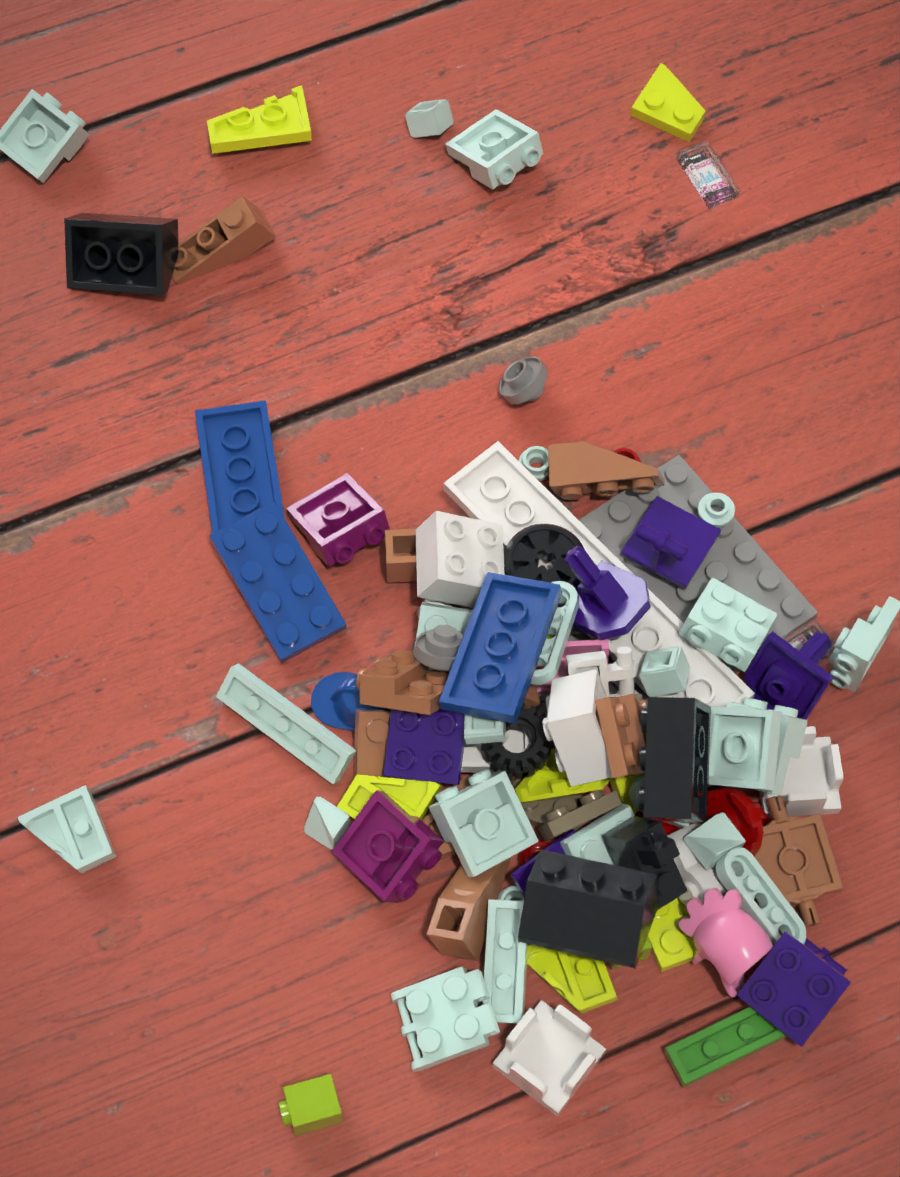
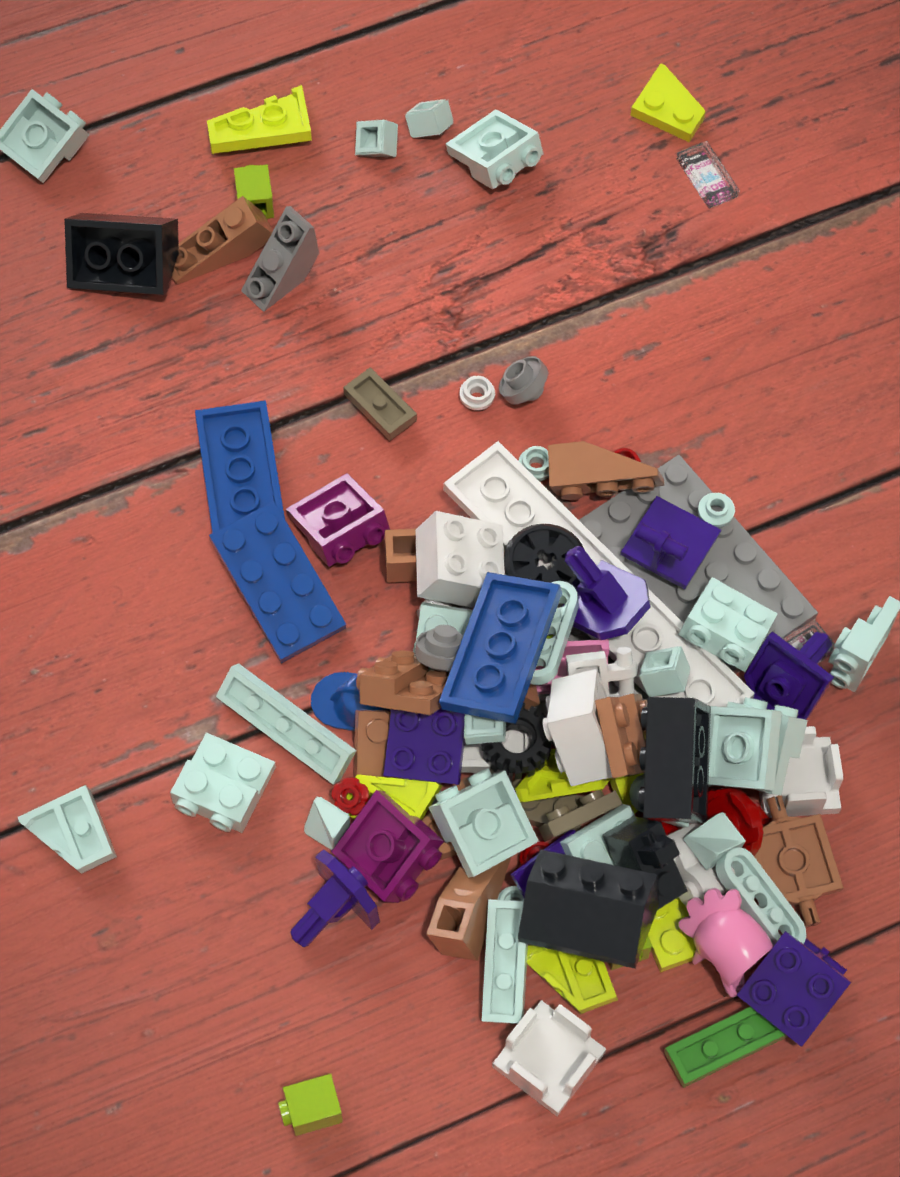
light aqua plate [390,966,500,1072] -> none
none -> light aqua plate [170,733,276,833]
none -> lime brick [234,164,274,219]
none -> light grey slope [241,206,319,312]
none -> dark purple piece [290,849,380,947]
none -> red plate [331,777,369,815]
none -> dark tan plate [343,367,417,441]
none -> light aqua slope [355,120,398,157]
none -> white plate [460,376,495,410]

